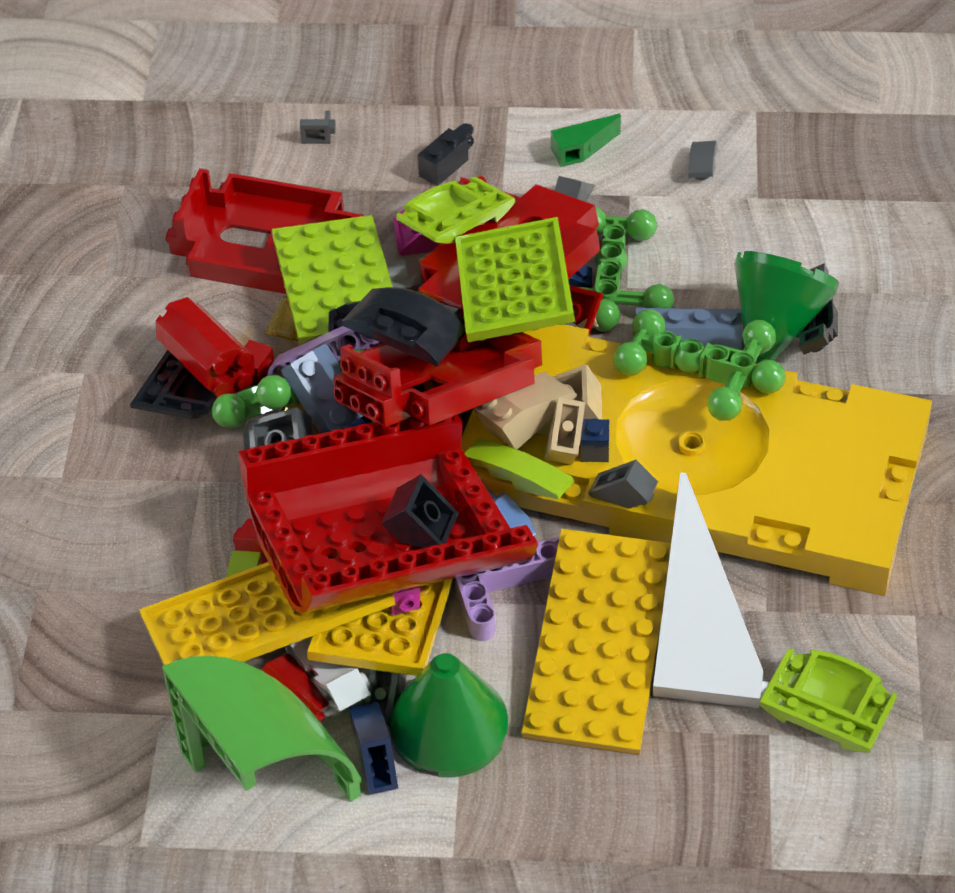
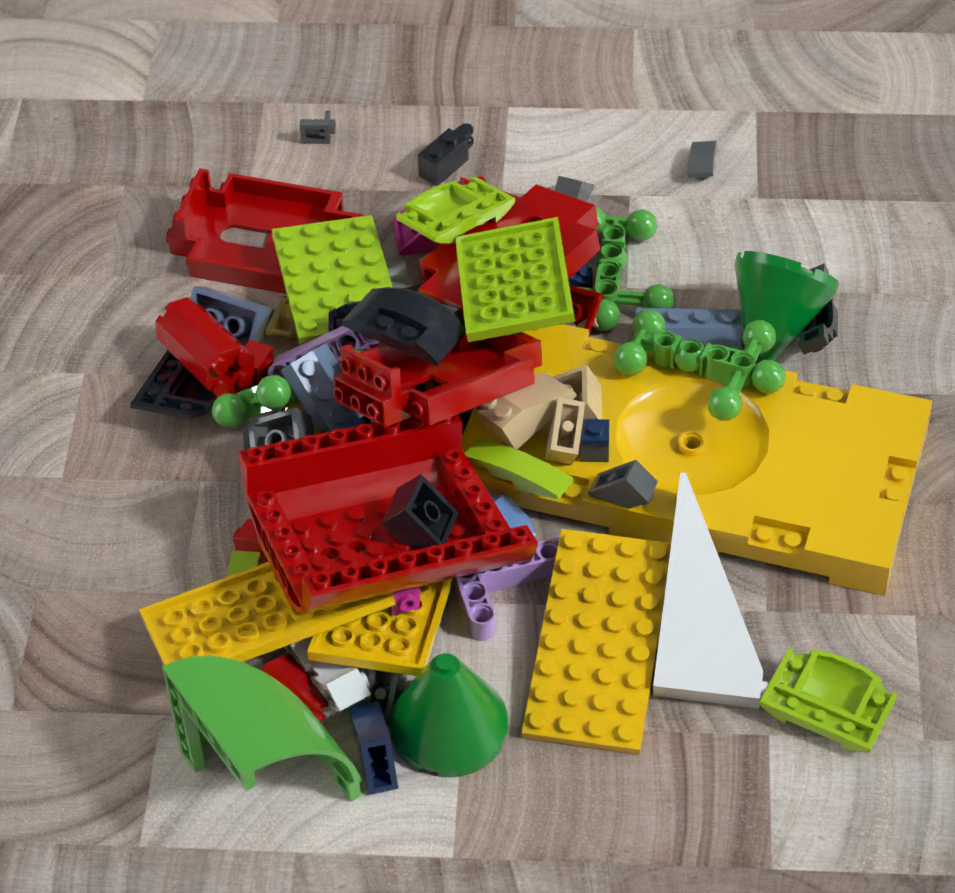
green slope [551,113,621,167] -> none
none -> sand blue slope [190,286,275,346]

